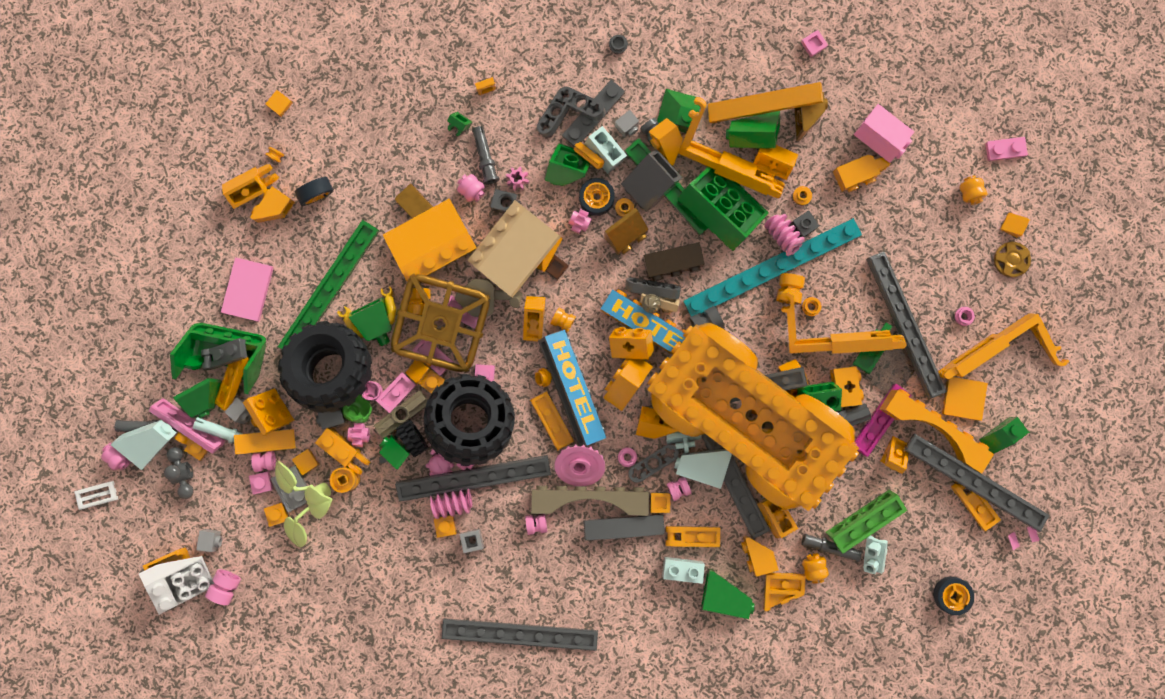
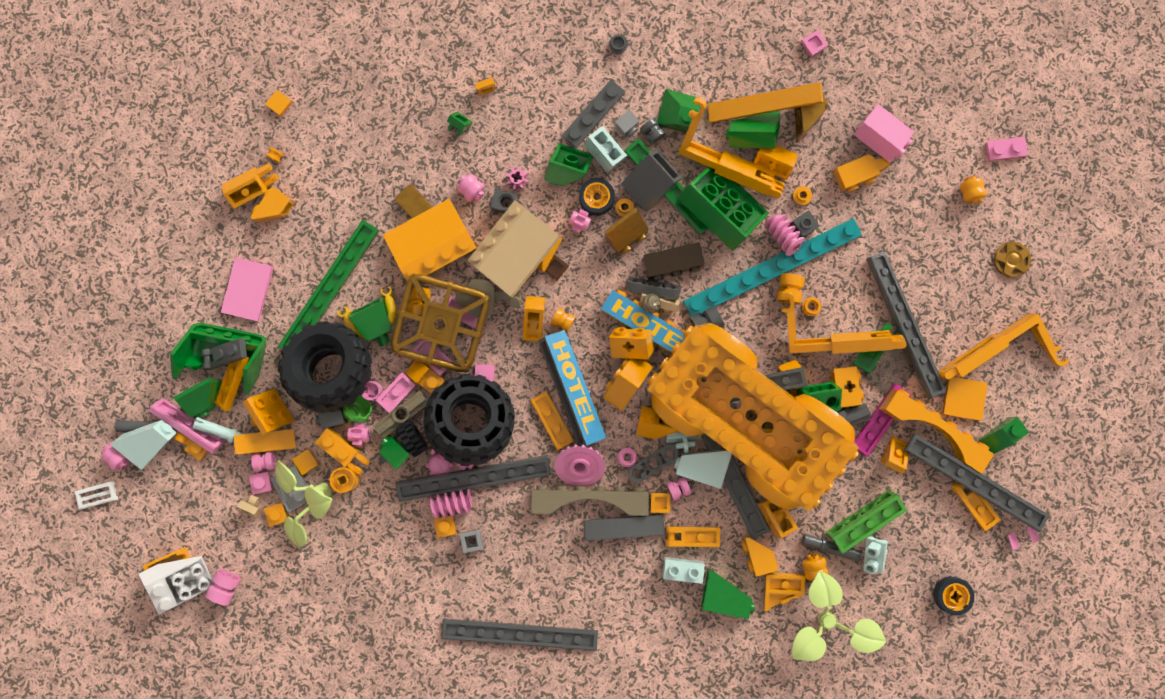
dark grey piece [164,447,194,499] -> none
light grey plate [196,529,223,552] -> none
light grey plate [225,397,252,424] -> none
black wheel [294,177,334,206] -> none
dark grey pin [472,126,500,185] -> none
bright pink wheel [526,514,547,535] -> none
light orange plate [535,368,552,387] -> none
dark grey beam [537,86,606,138] -> none
light orange axle [574,142,605,169] -> none
light orange slope [649,118,683,166] -> none
bright pink plate [955,307,975,326] -> none
light orange slope [1000,213,1030,238] -> none
none -> tan tile [237,495,261,519]
none -> yellowish green plant [792,571,886,661]

